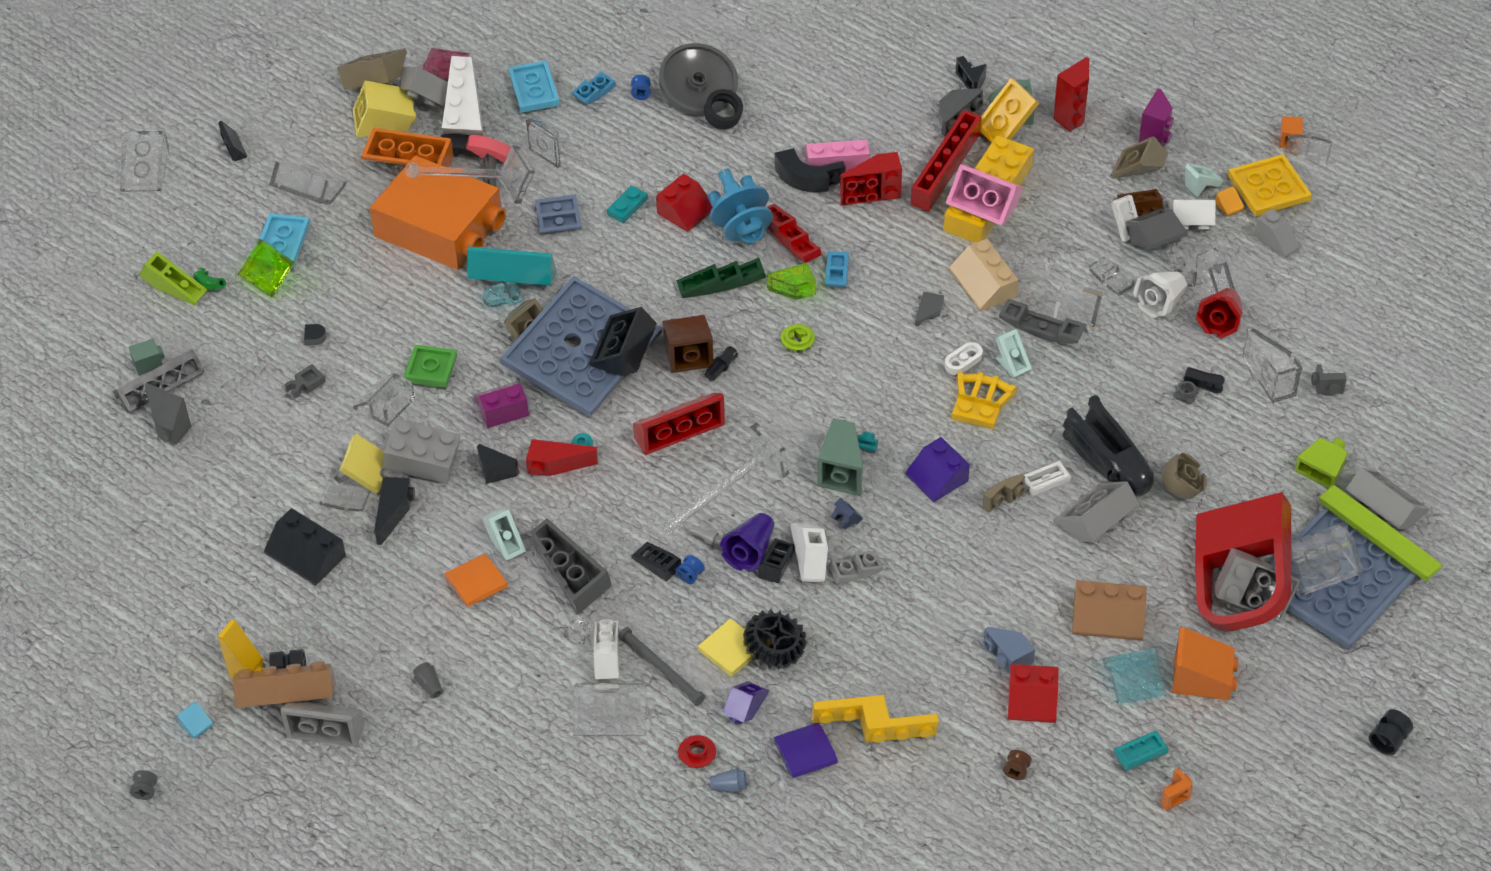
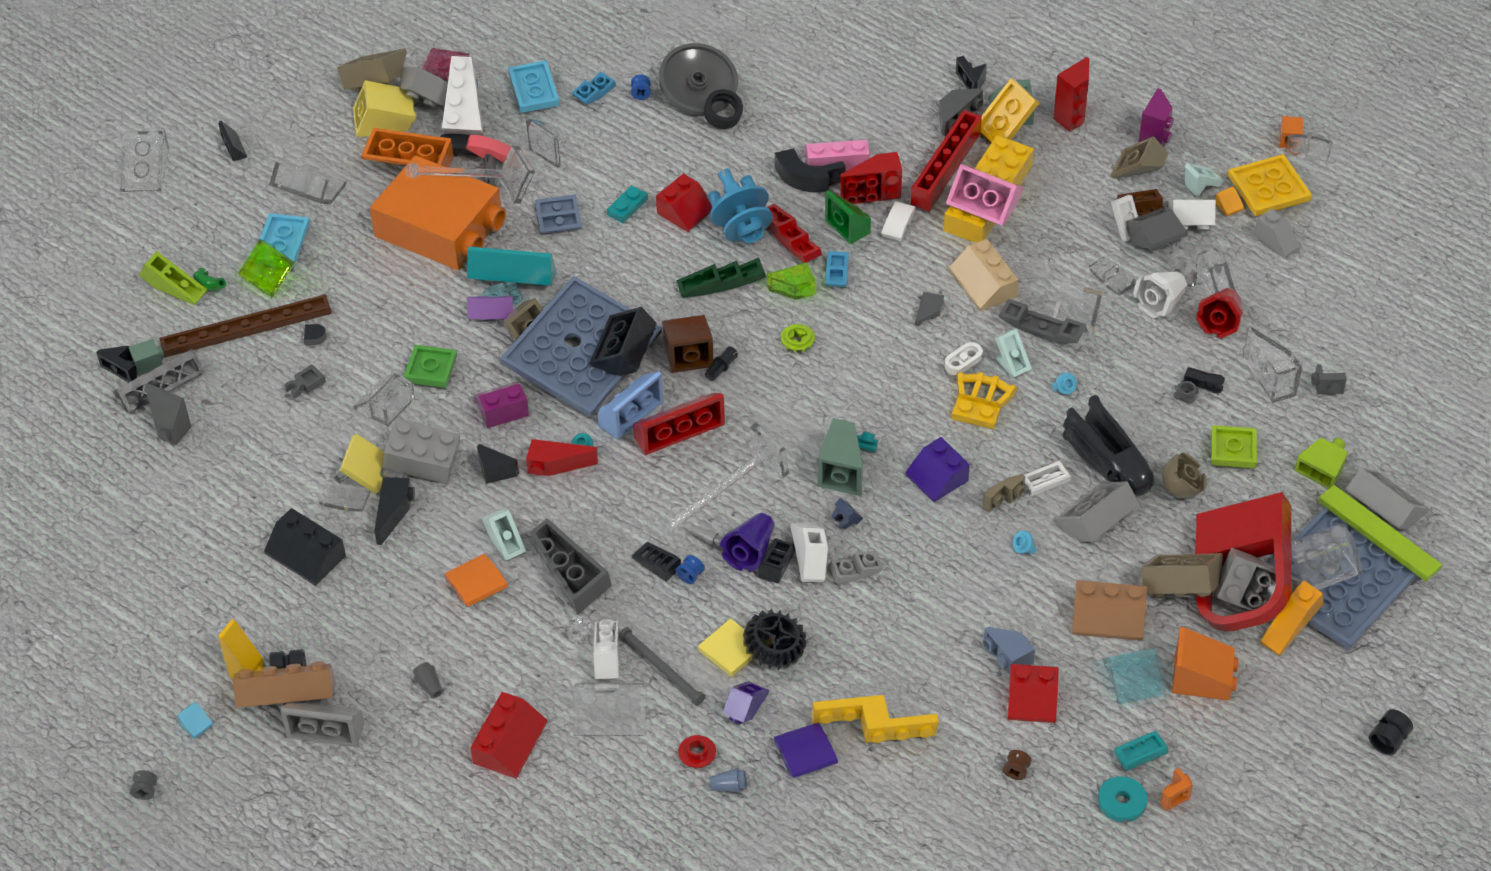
none -> black slope [96,345,137,383]
none -> reddish brown tile [159,294,332,358]
none -> medium lavender slope [467,295,513,319]
none -> red slope [470,692,547,779]
none -> light blue slope [598,371,663,440]
none -> green slope [825,190,871,244]
none -> white slope [881,202,915,242]
none -> medium azure plate [1013,531,1037,554]
none -> medium azure plate [1052,373,1077,394]
none -> teal tile [1098,776,1147,822]
none -> dark tan slope [1141,553,1223,597]
none -> lime plate [1211,425,1257,468]
none -> light orange slope [1261,580,1324,656]

